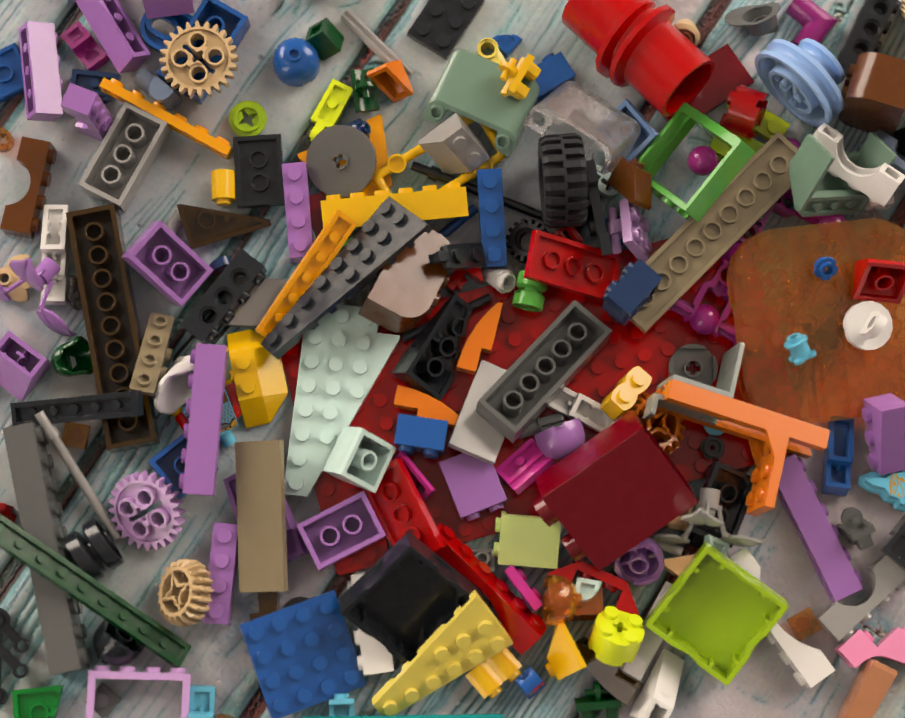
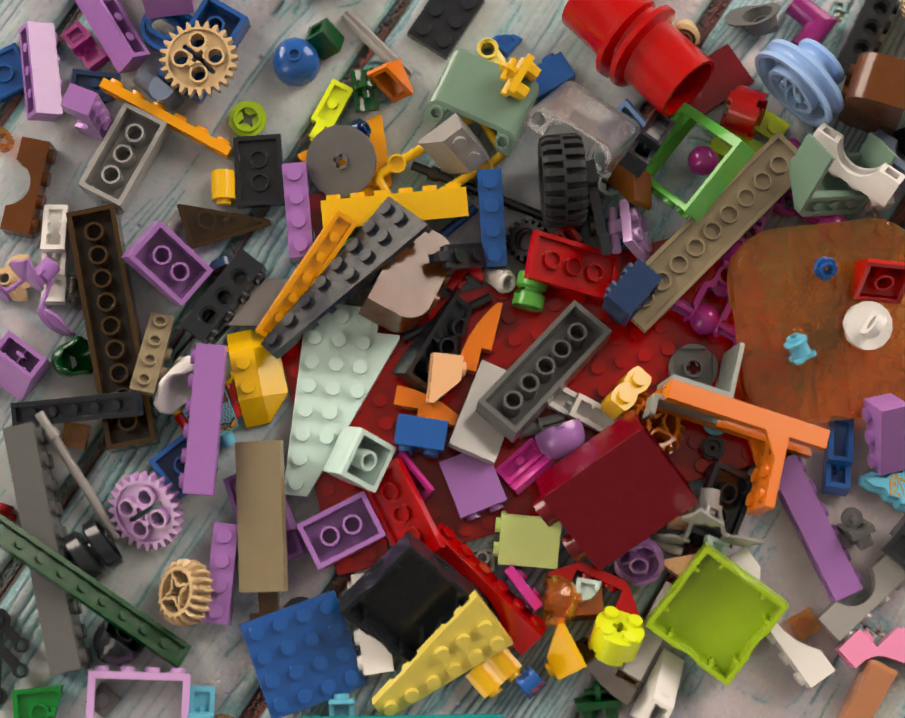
none -> light nougat slope [425,352,467,403]
none -> black slope [619,110,676,177]

